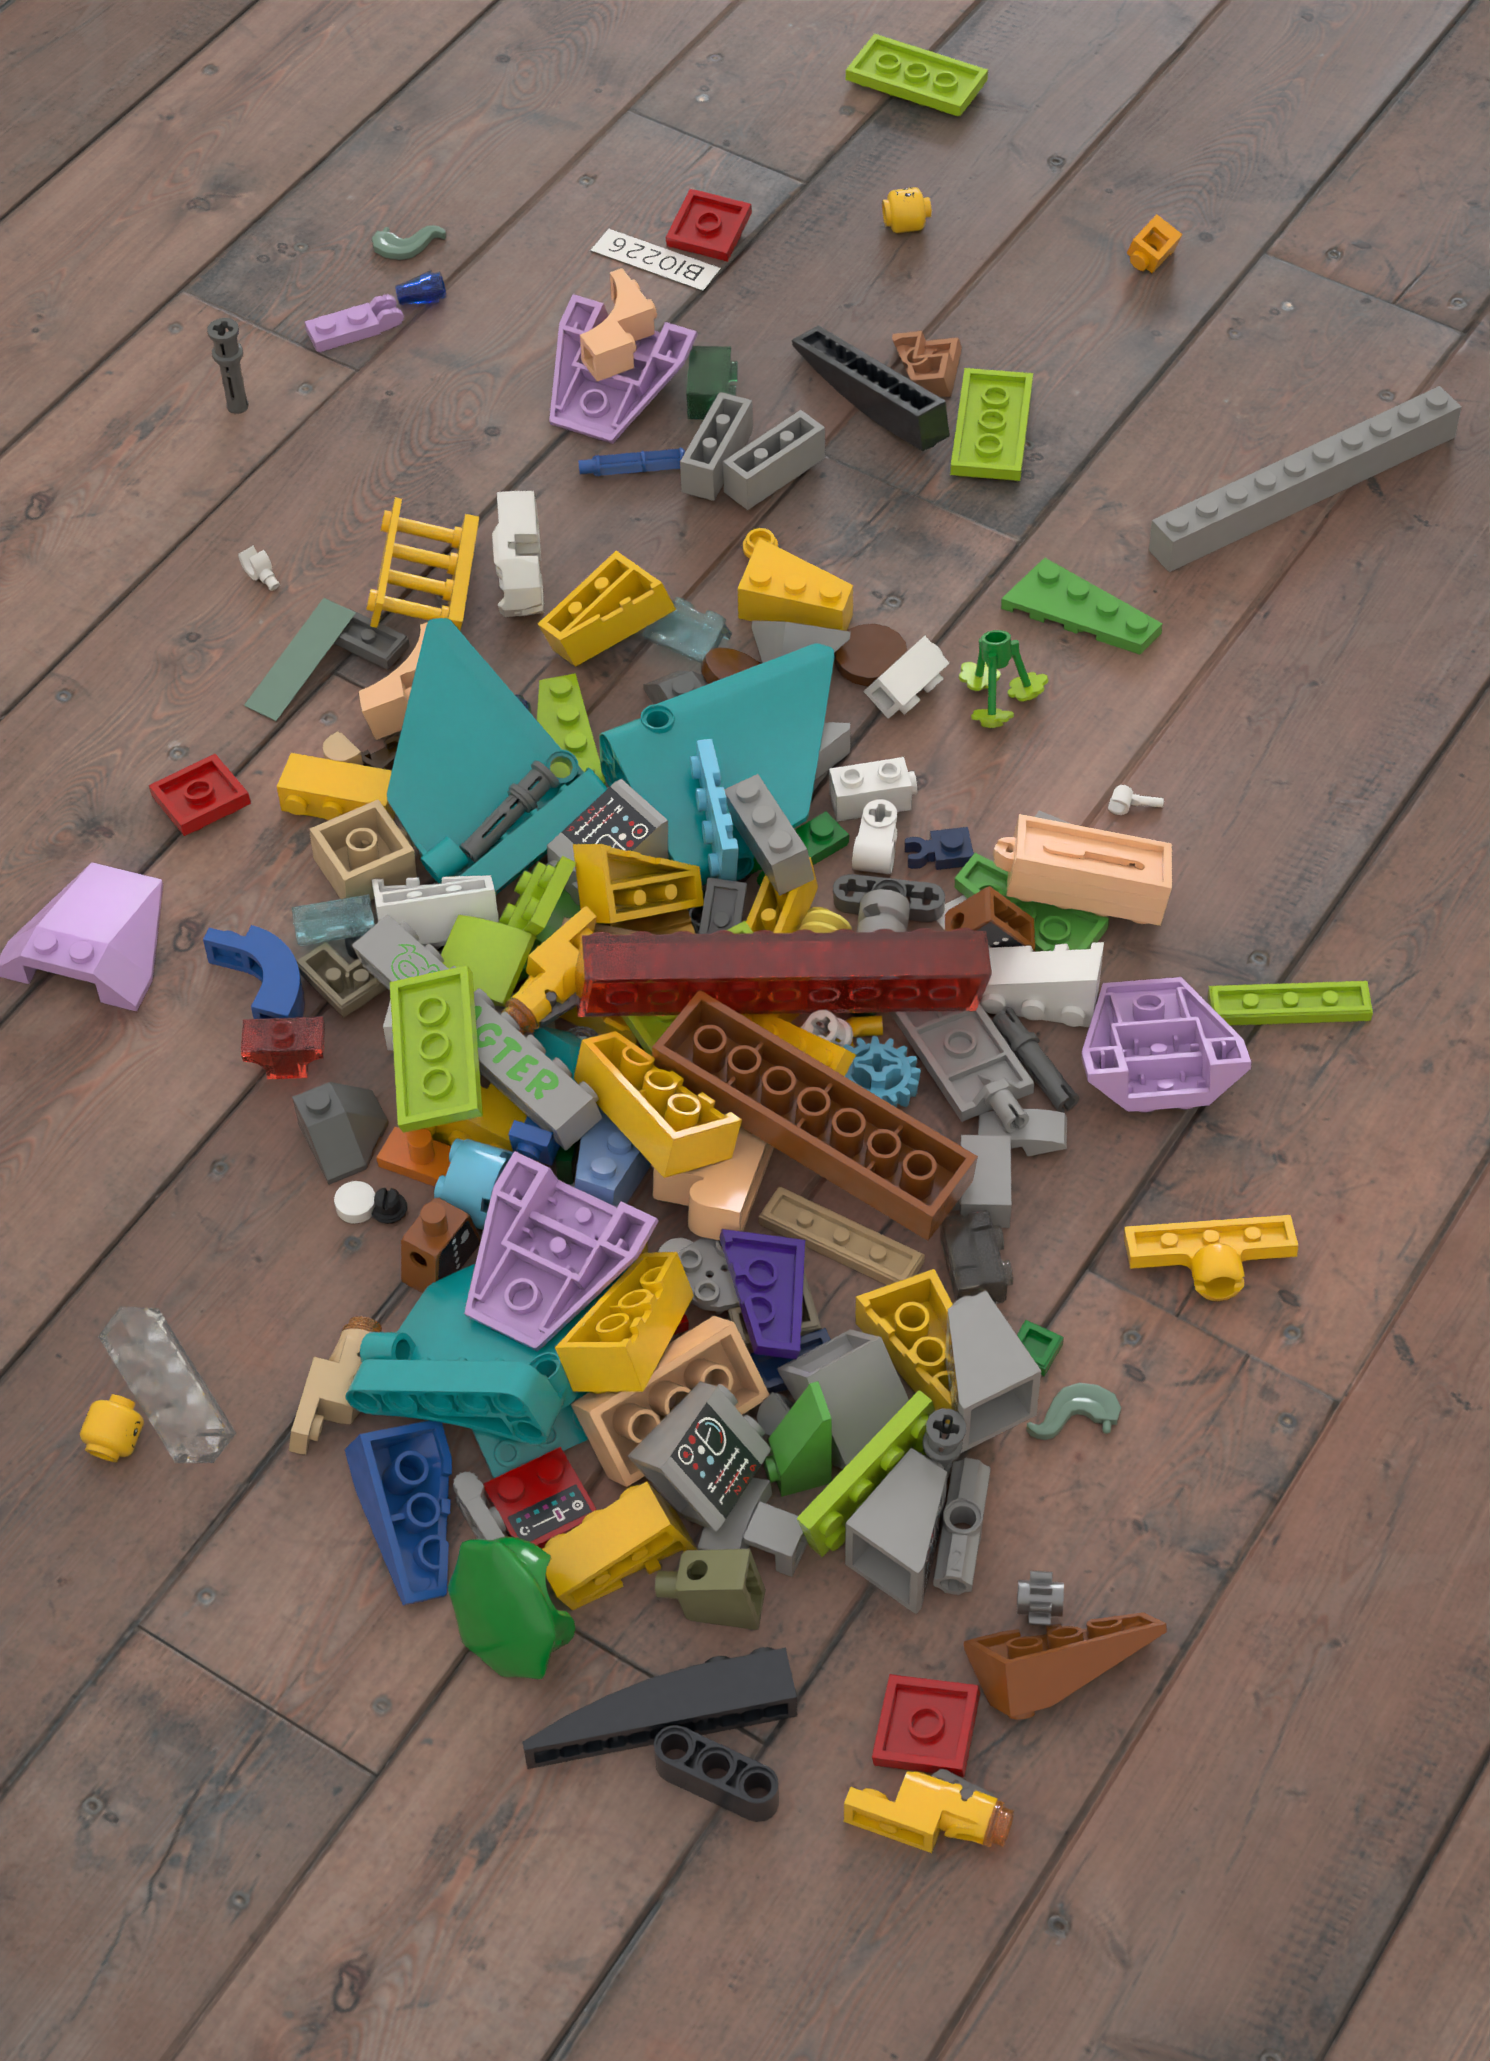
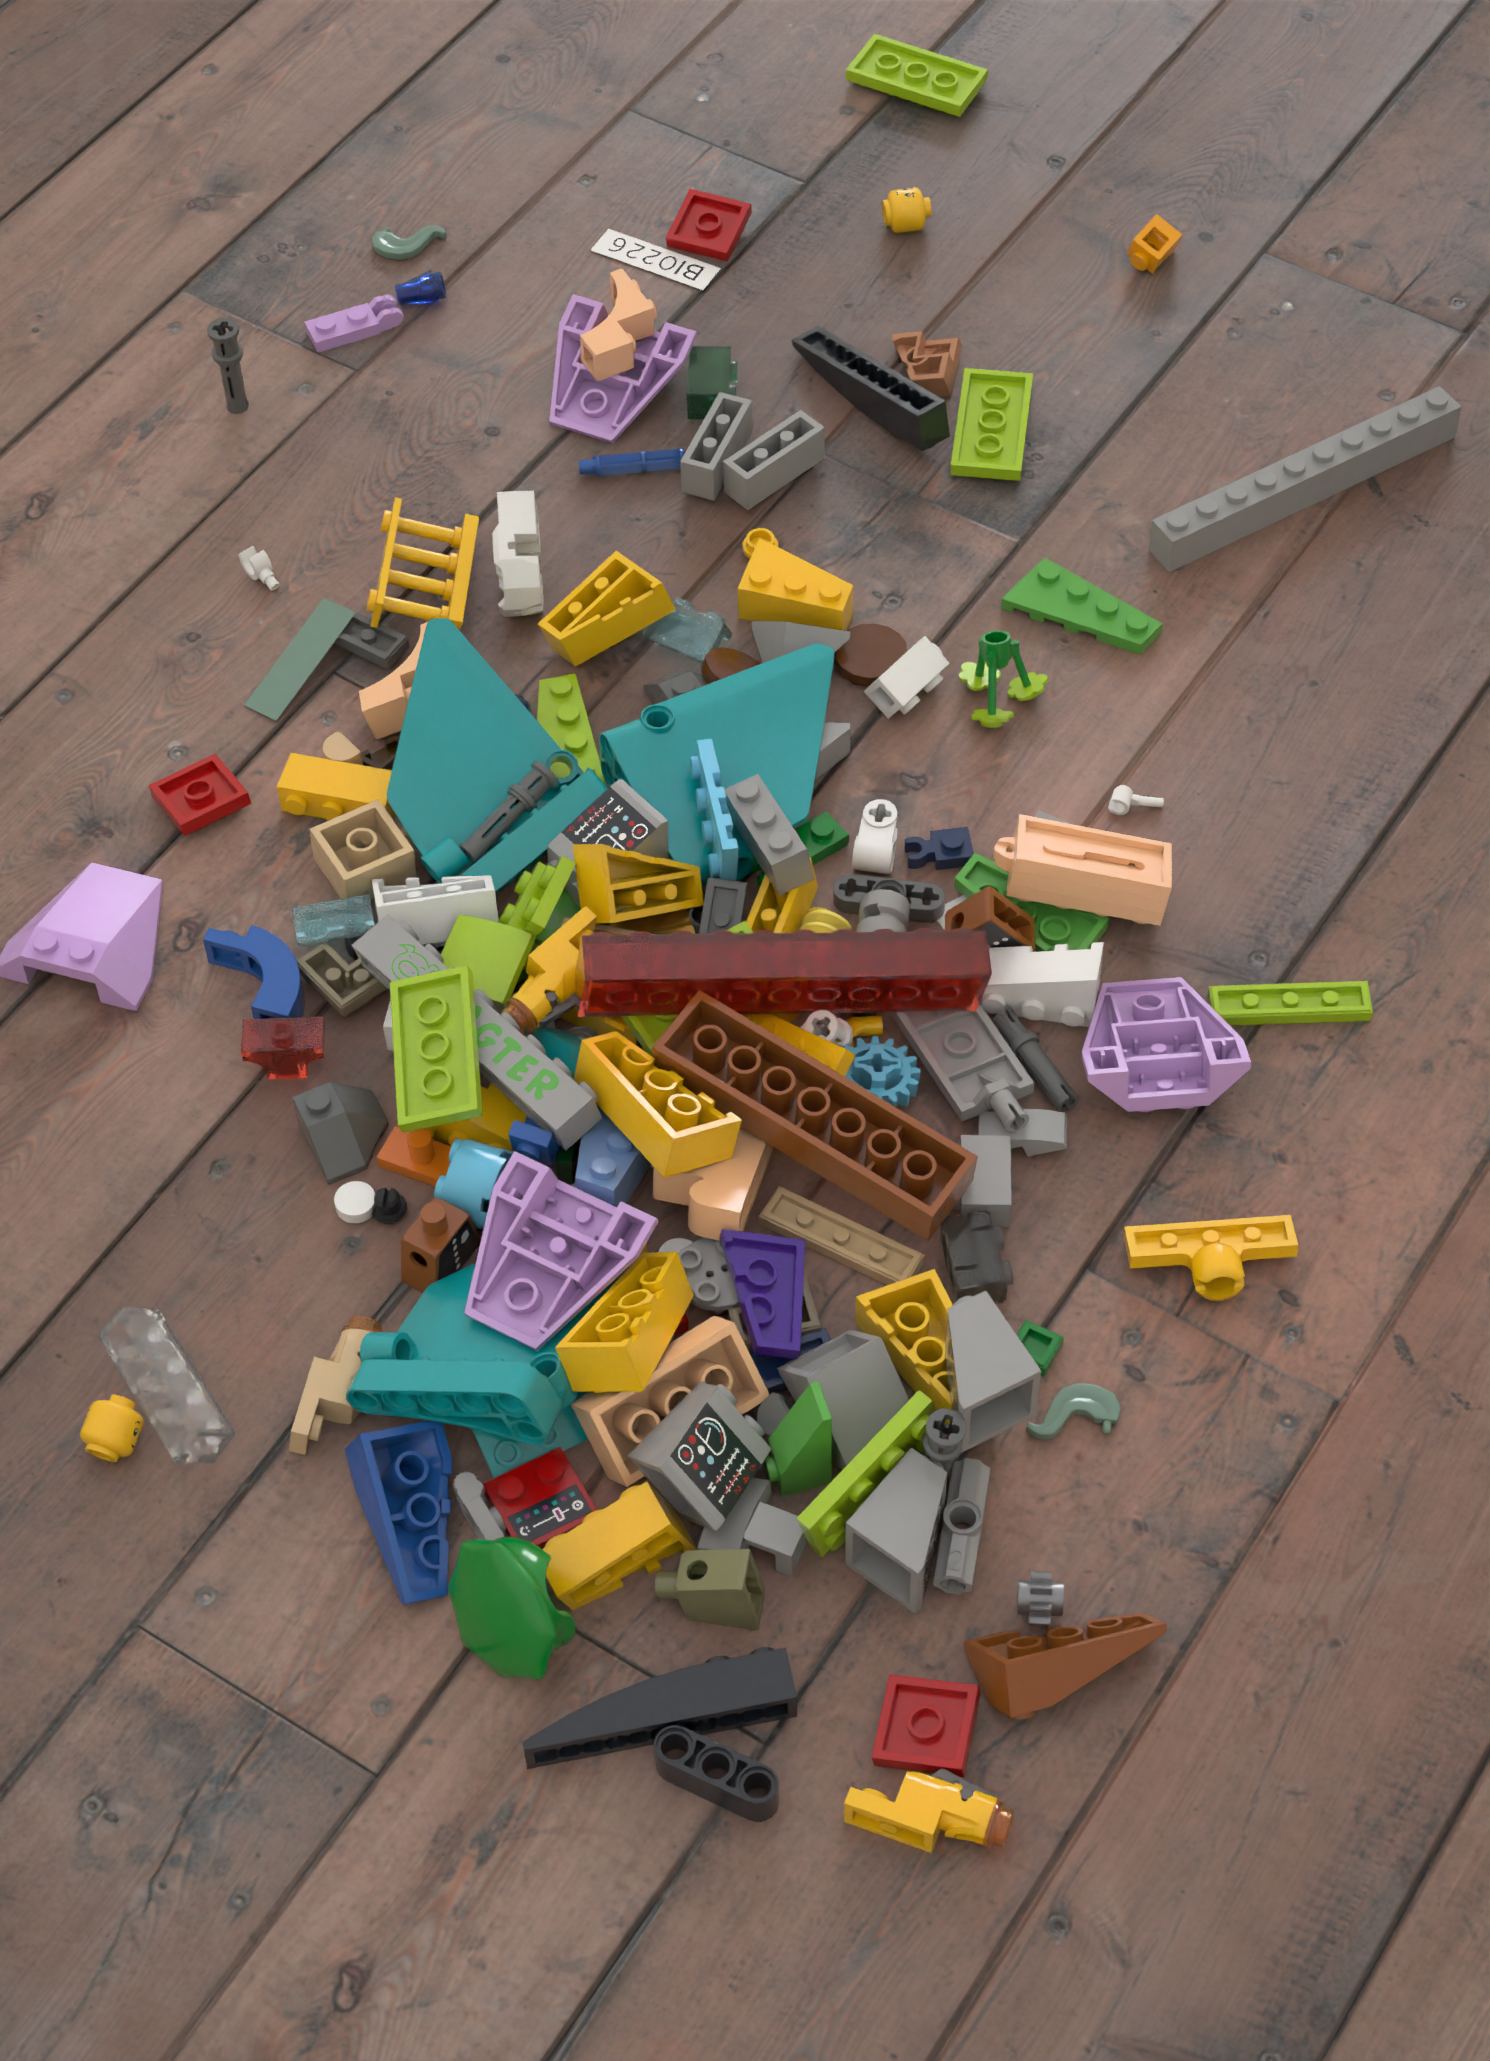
white brick [829,757,917,822] -> none

